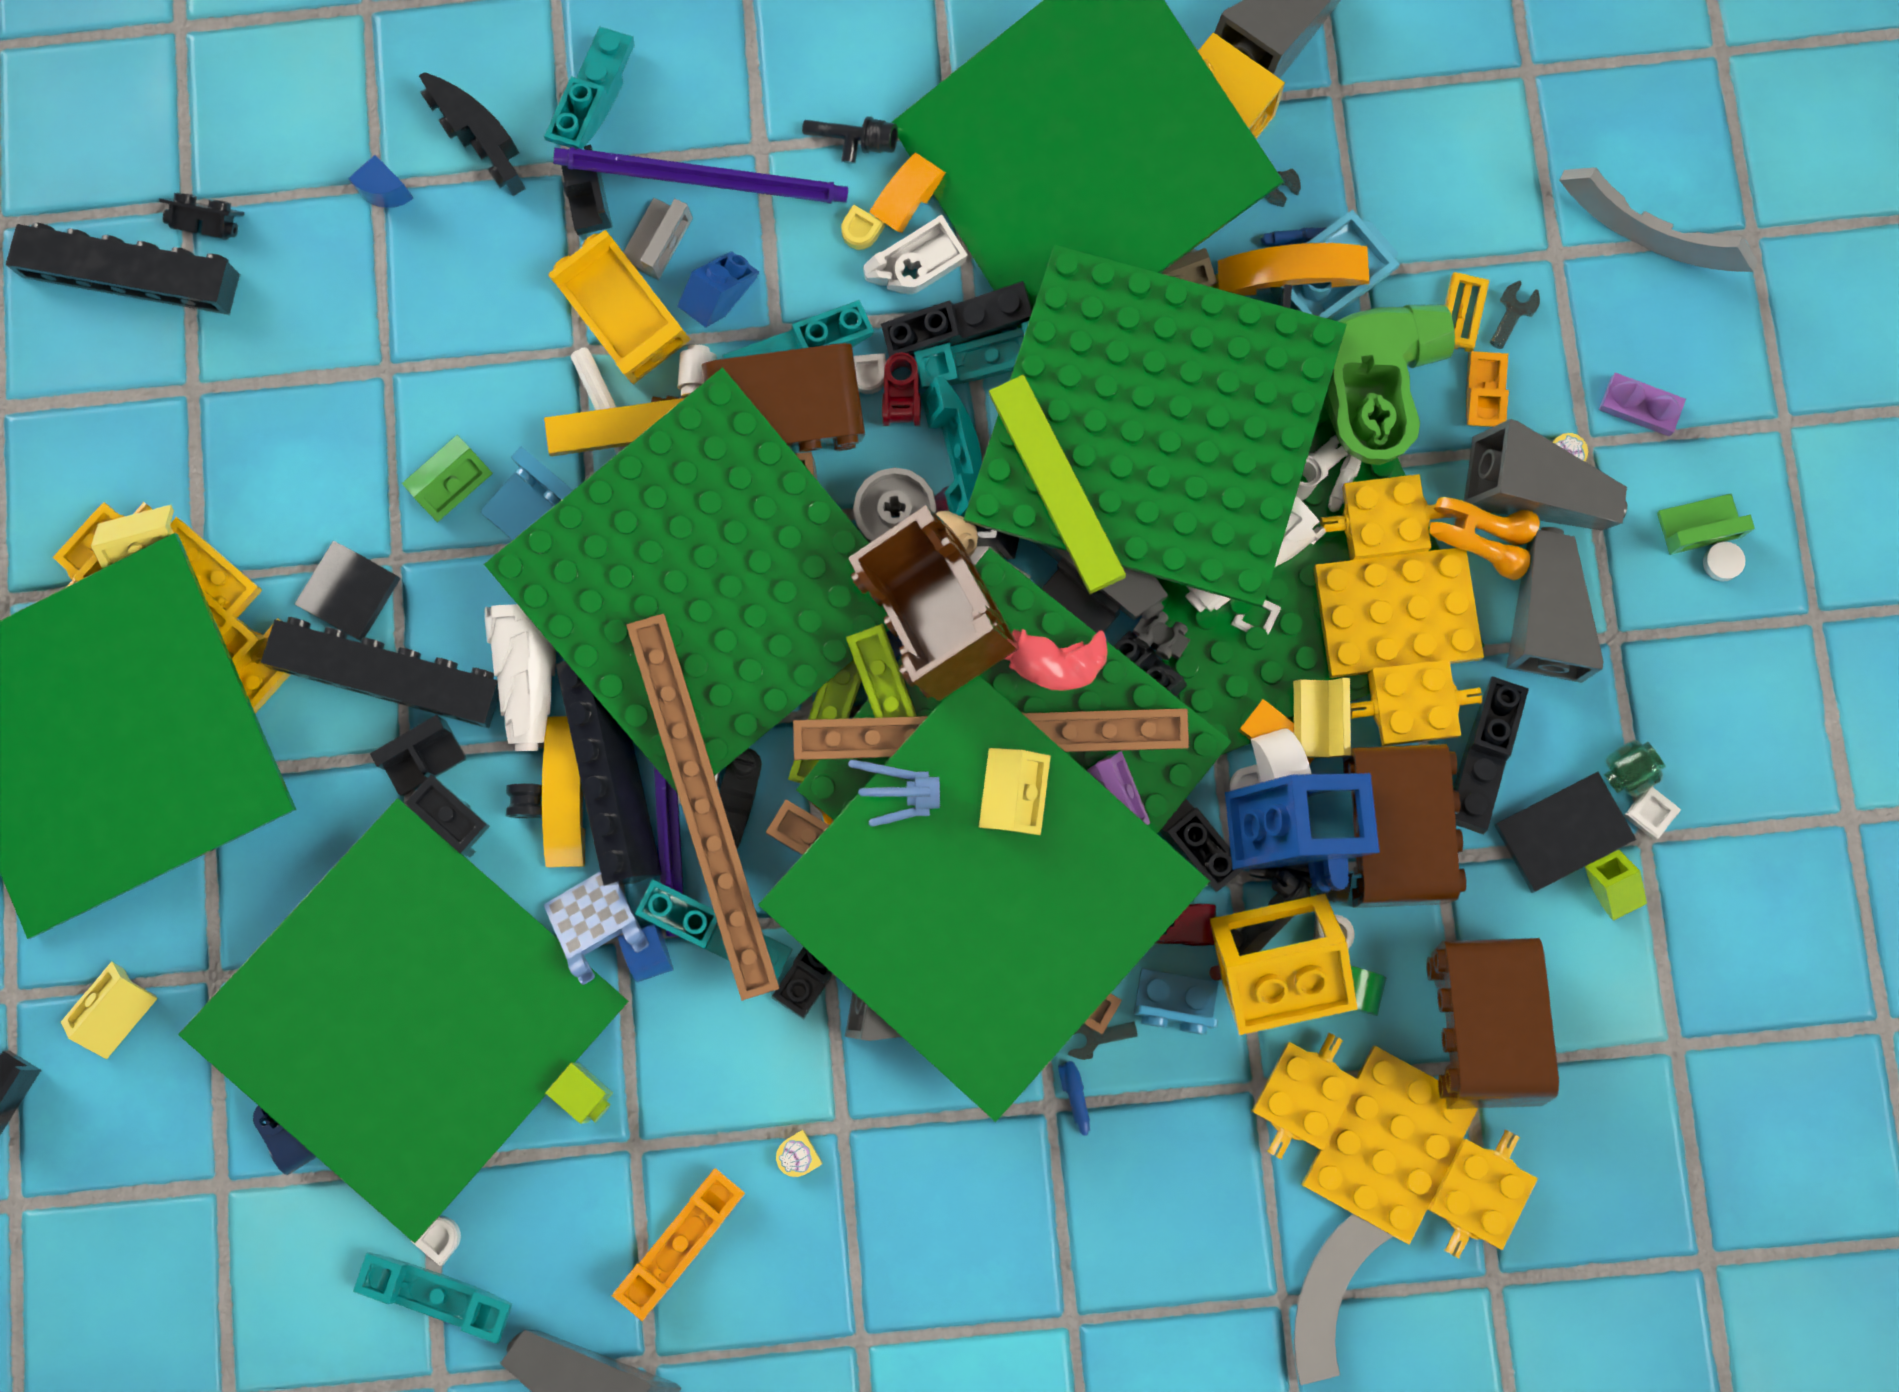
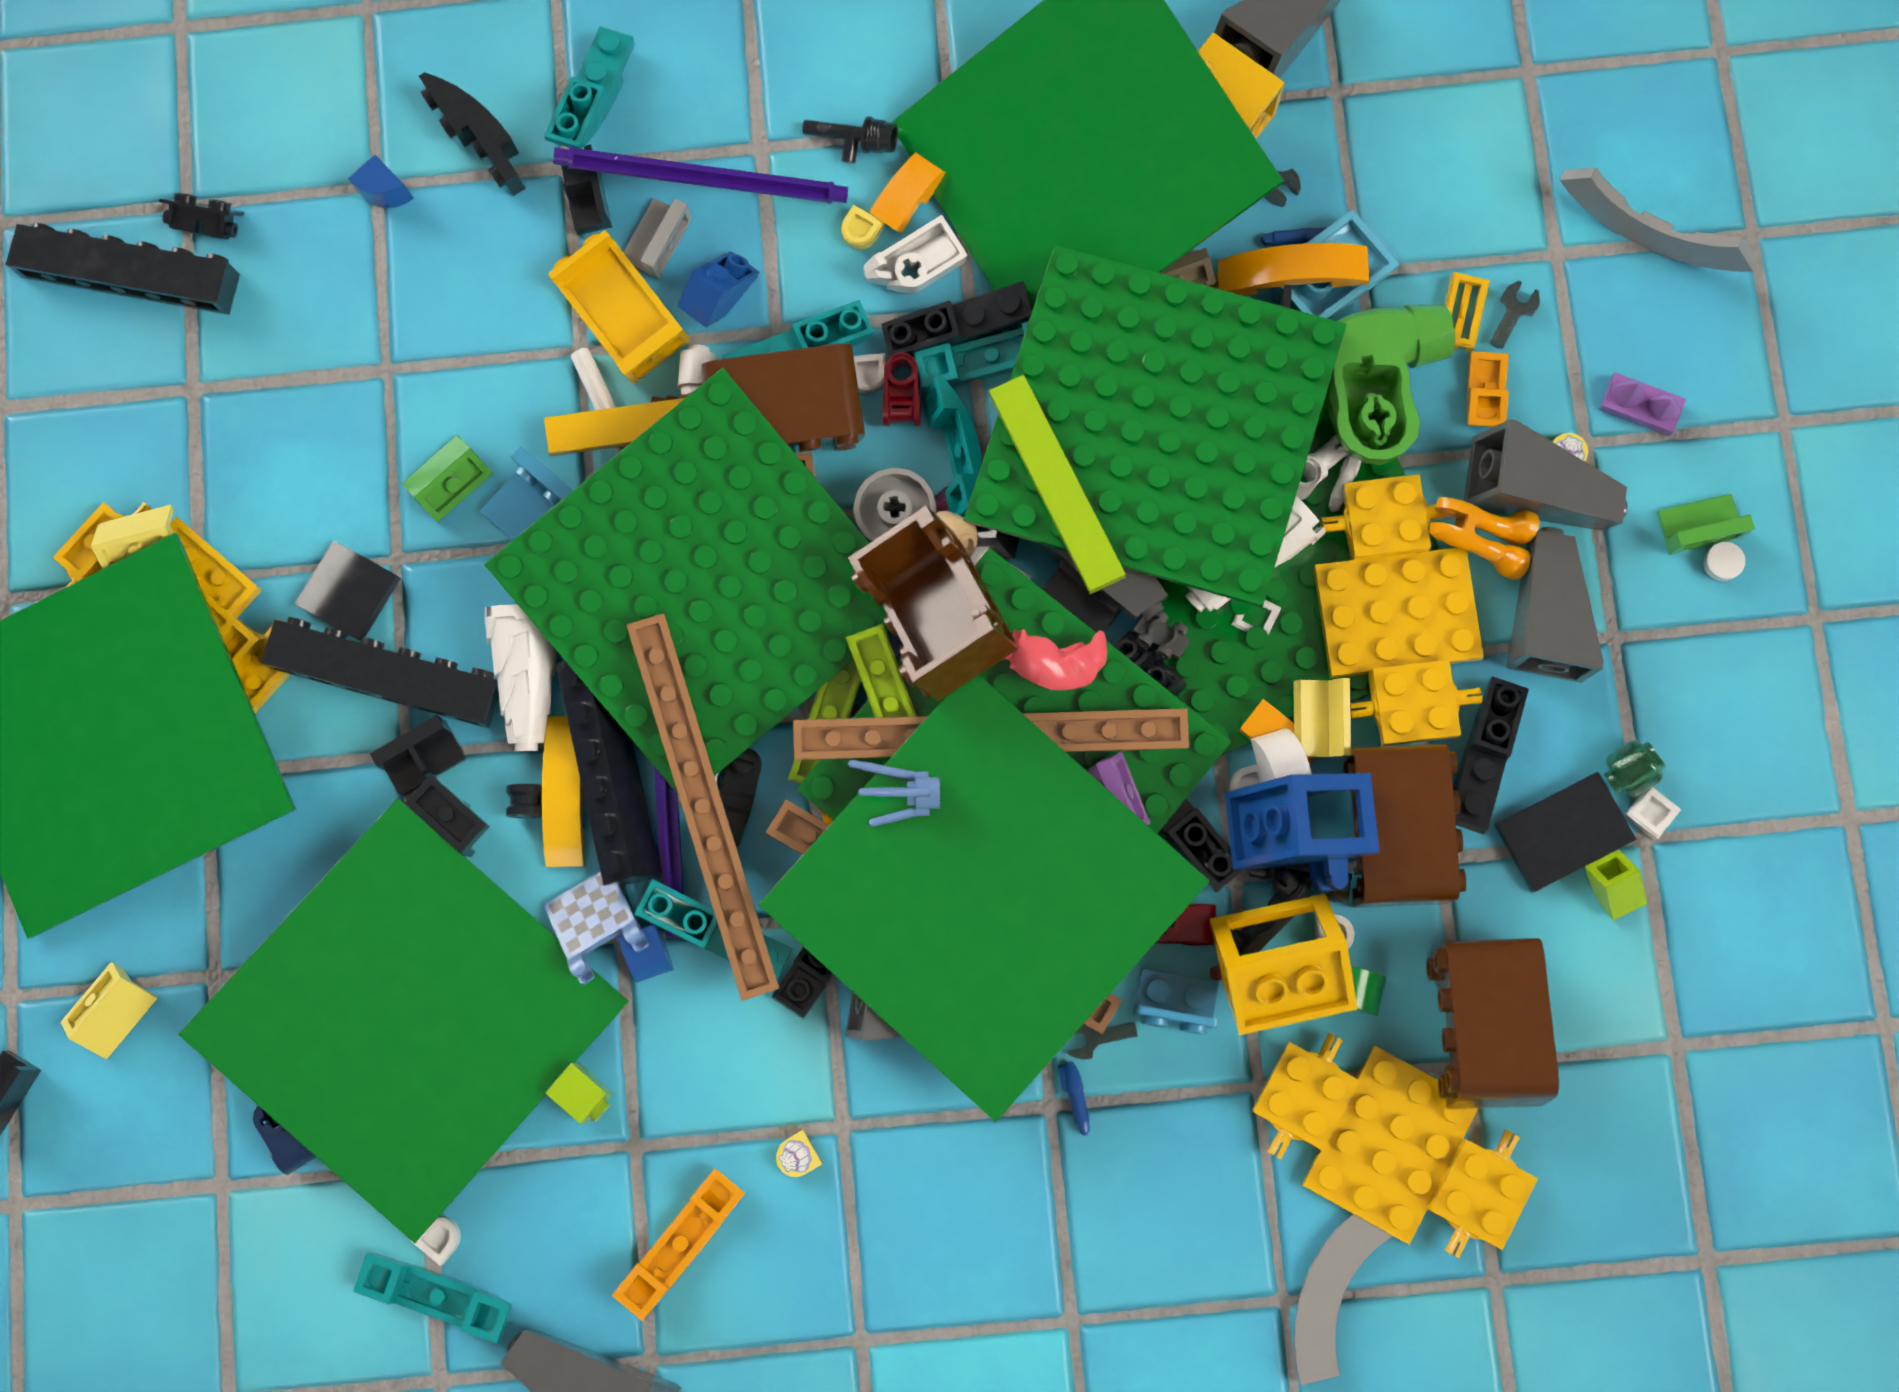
light yellow panel [979,748,1051,835] -> none

